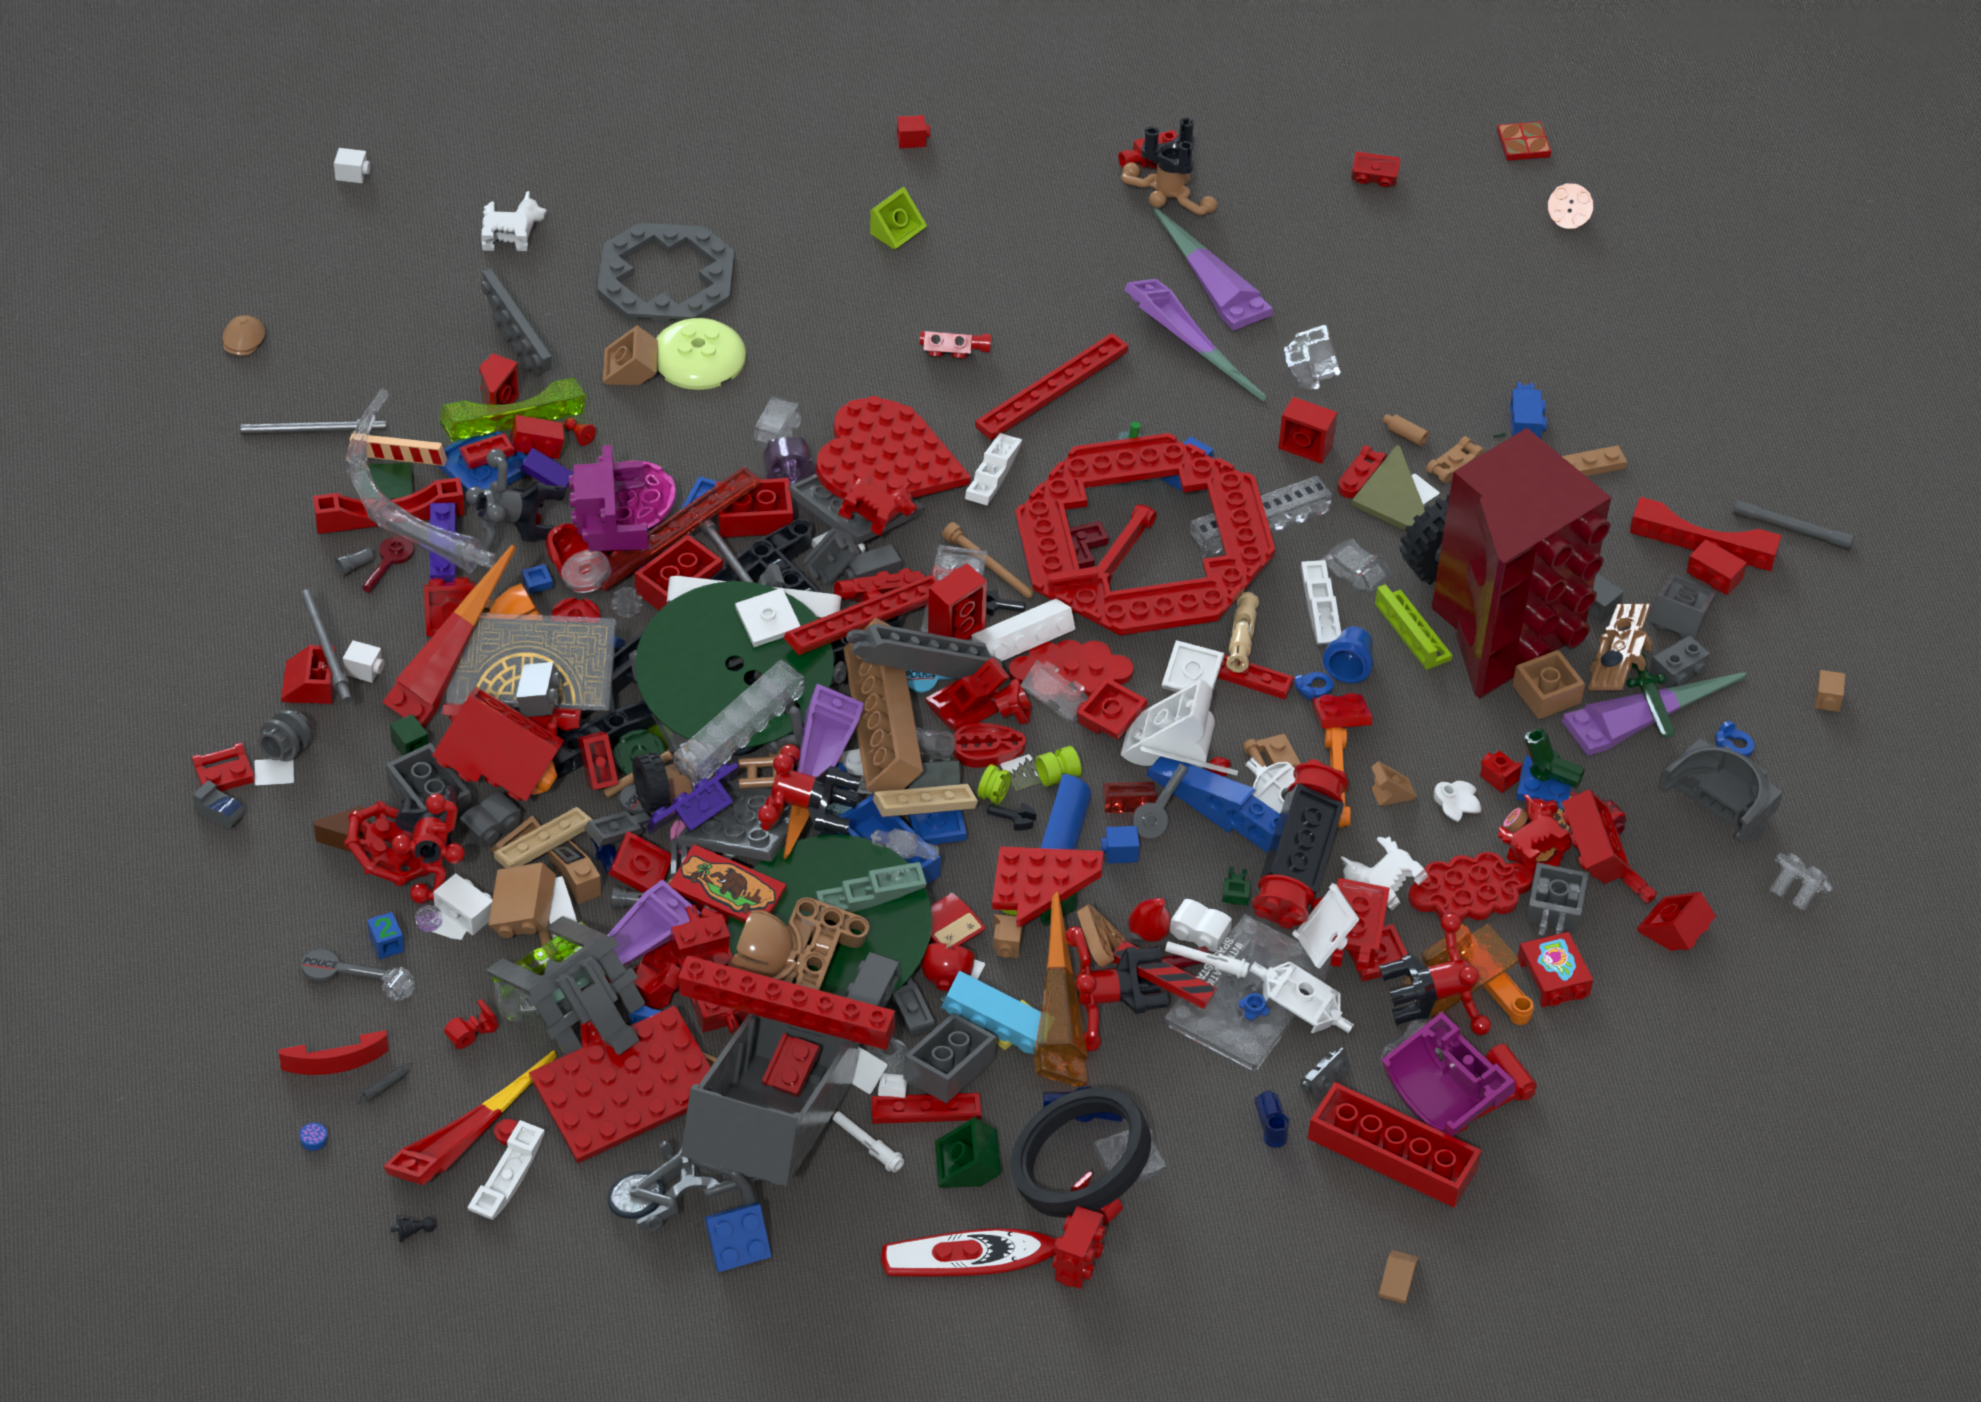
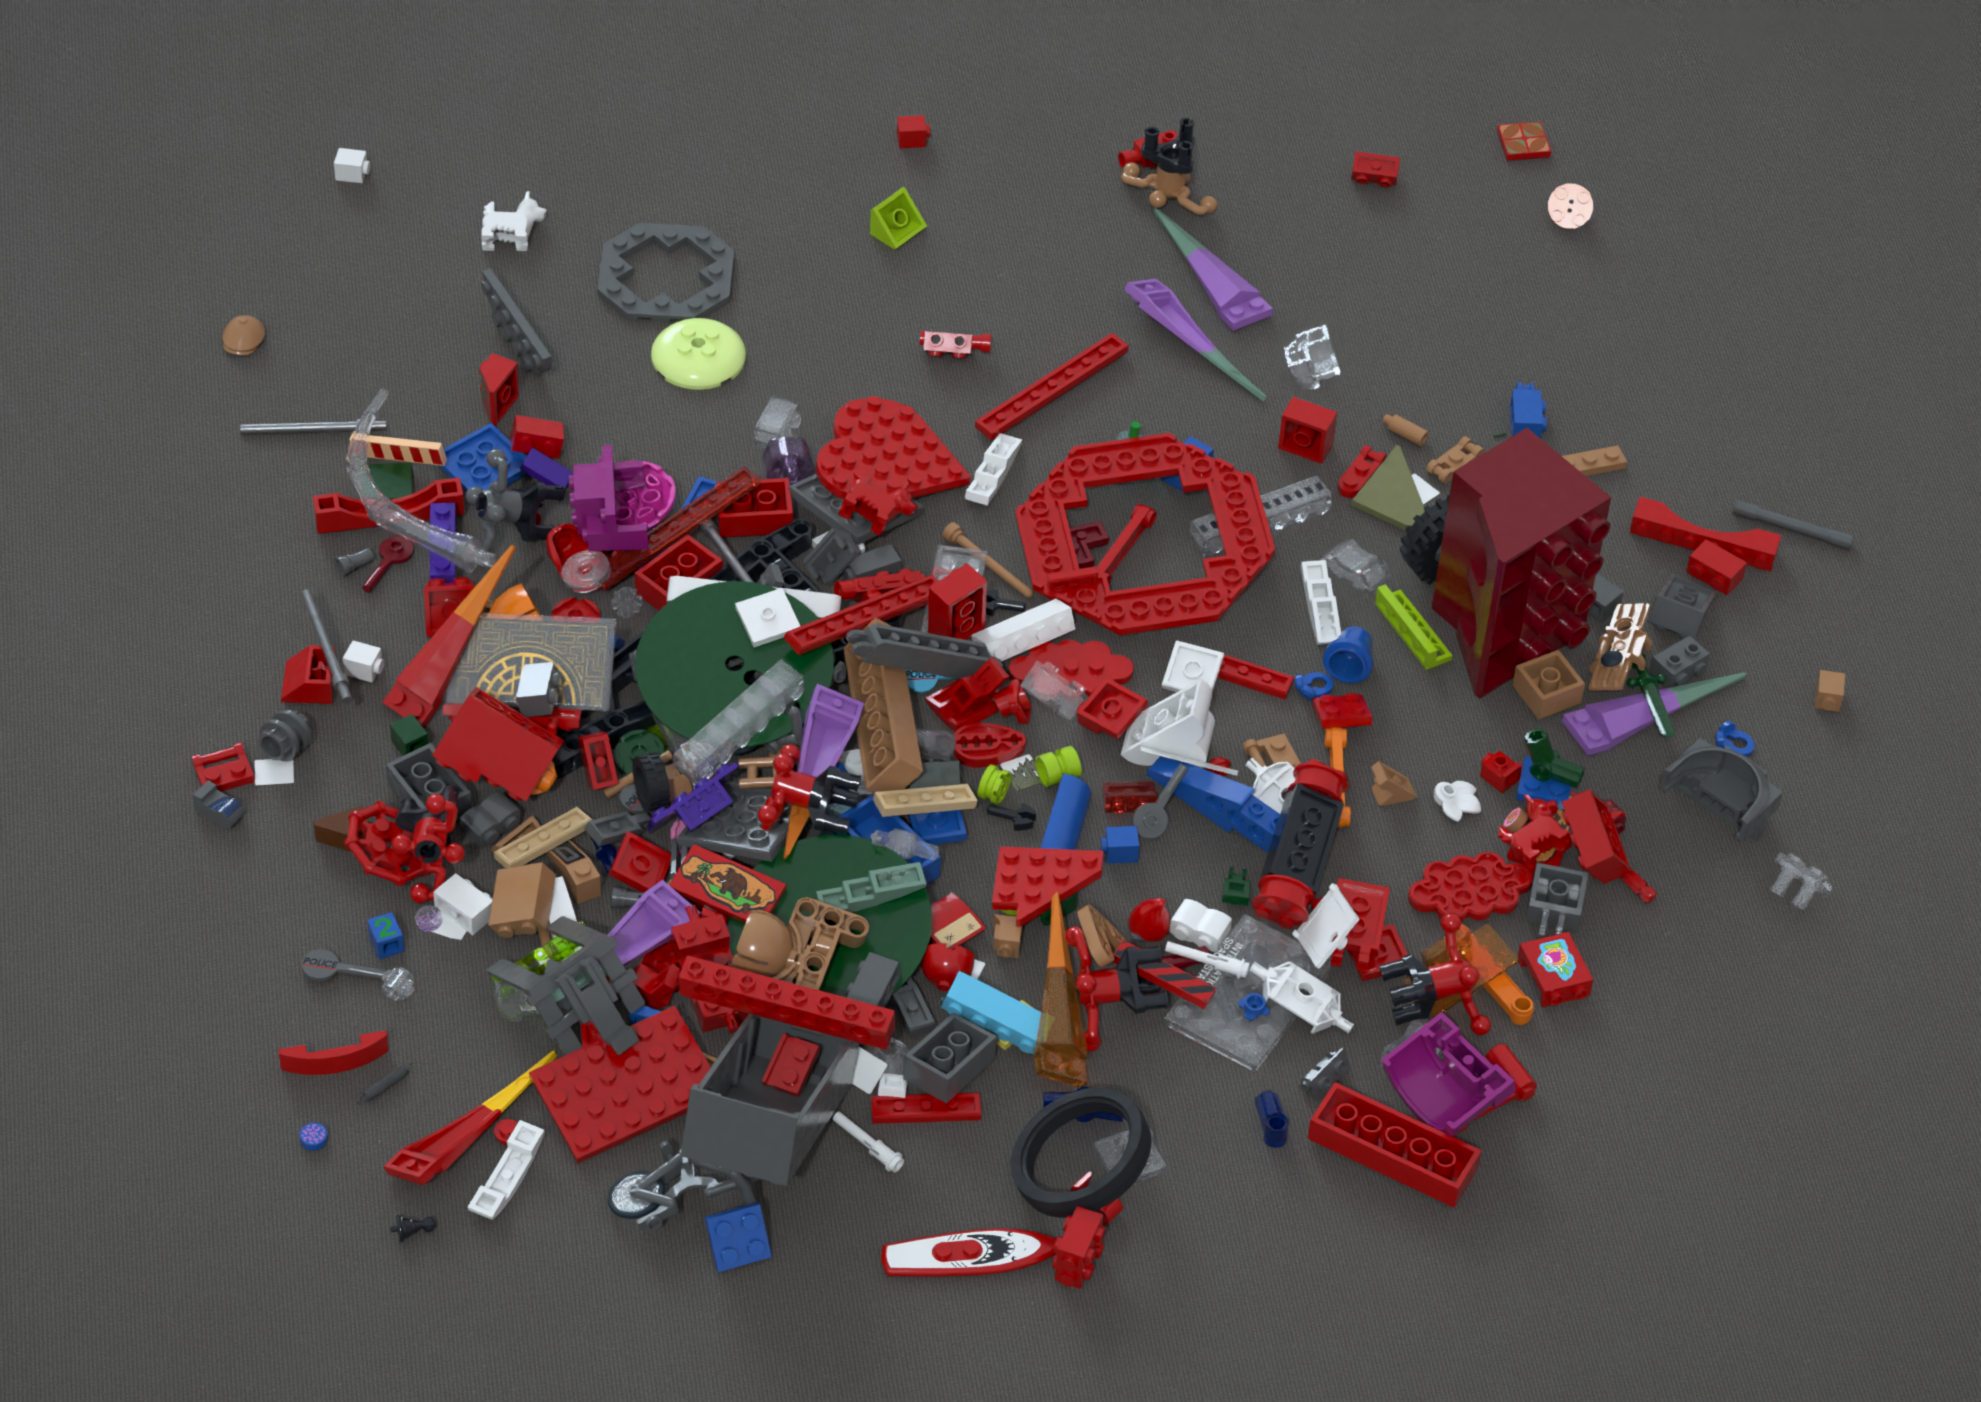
clear neon green arch [440,377,586,441] -> none
red leg [444,999,499,1049] -> none
red plate [460,433,514,469] -> none
blue plate [521,564,553,594] -> none
red piece [564,418,596,446] -> none
medium nougat slope [603,325,658,385] -> none
dark green slope [935,1117,1001,1188] -> none
tan piece [1226,592,1259,673] -> none
white animal [1340,837,1428,910] -> none
medium nougat slope [1378,1250,1419,1304] -> none
red slope [1636,892,1716,951] -> none

